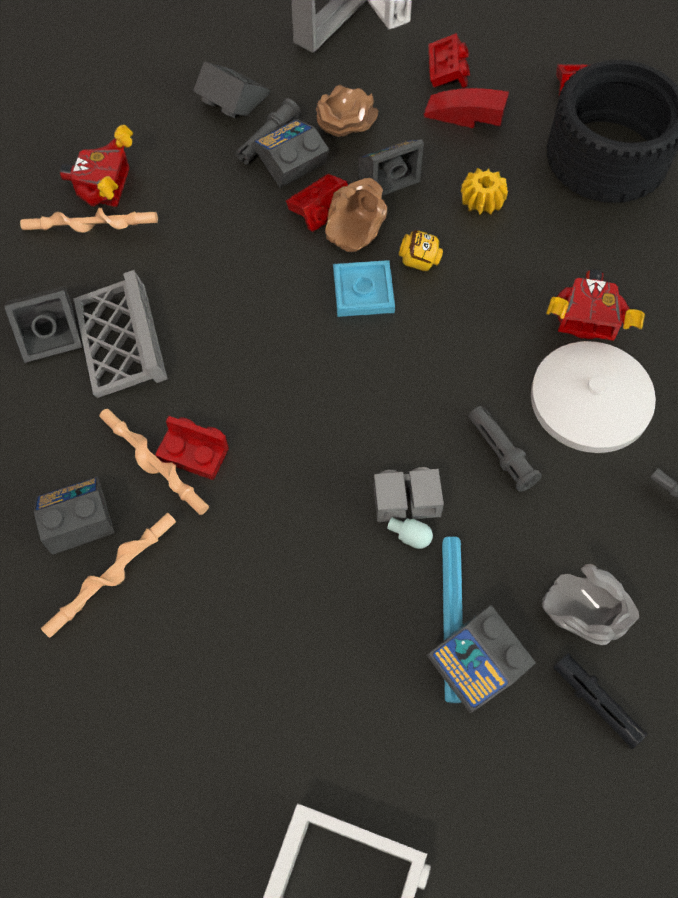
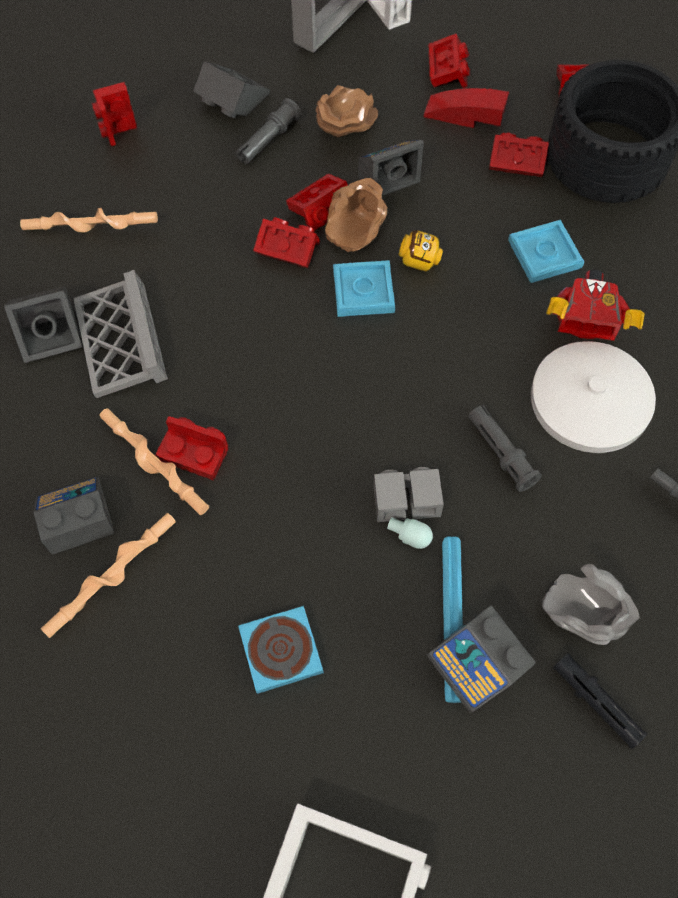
red torso [60,125,133,207] -> none
dark grey slope [252,119,329,188] -> none
yellow gear [461,168,508,215] -> none
none -> red bracket [91,82,137,146]
none -> tile [238,606,323,694]
none -> red bracket [253,217,320,268]
none -> red bracket [489,133,549,177]
none -> medium azure tile [508,220,584,283]

